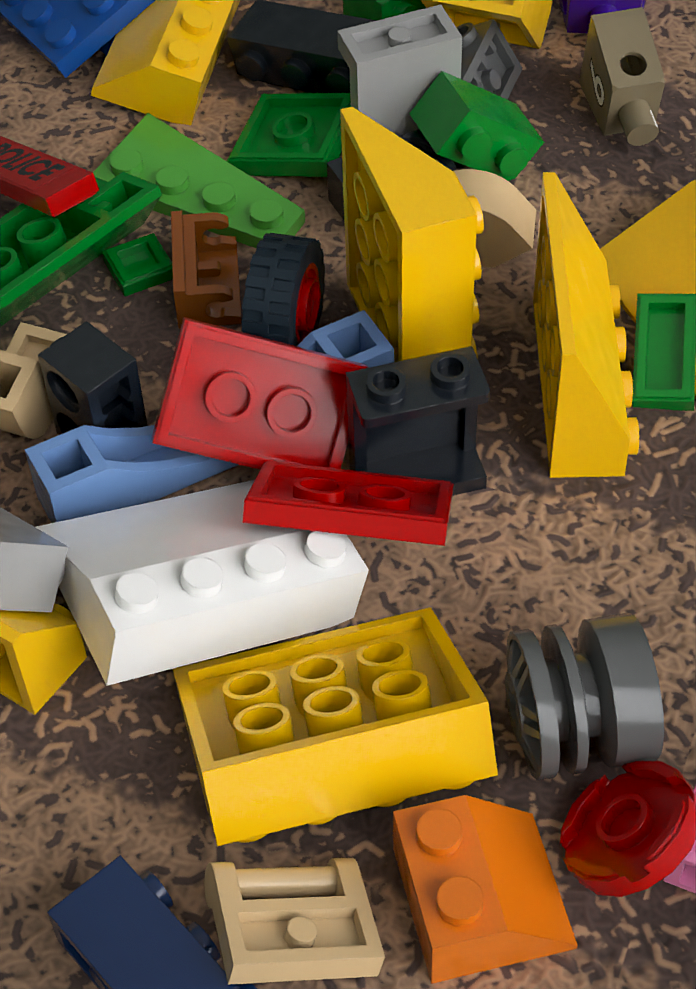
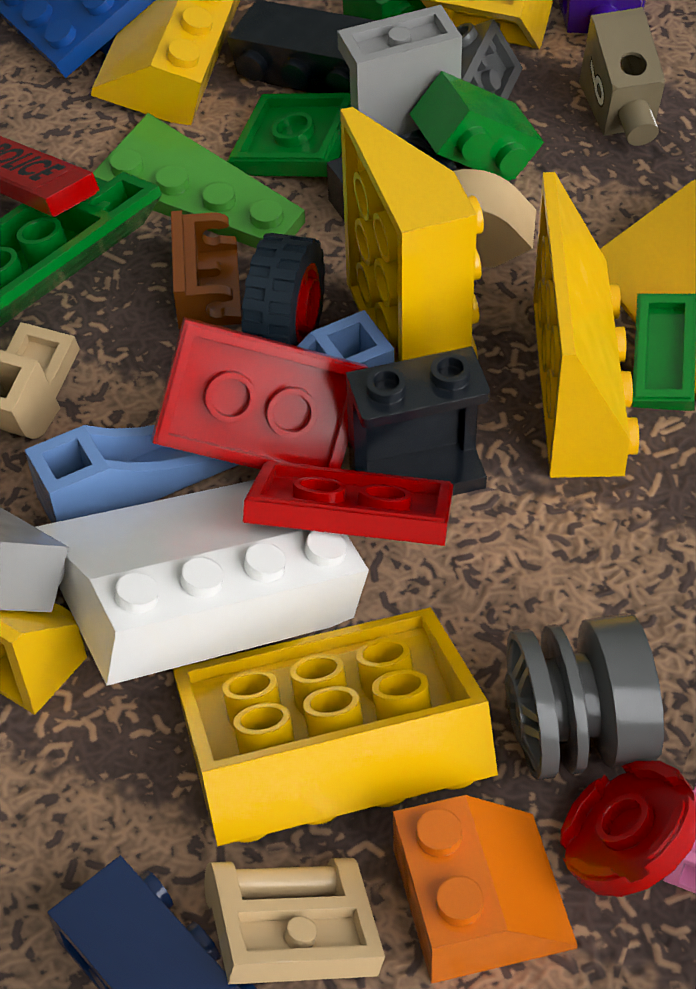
black brick [38,321,148,435] -> none
green tile [102,233,173,297] -> none

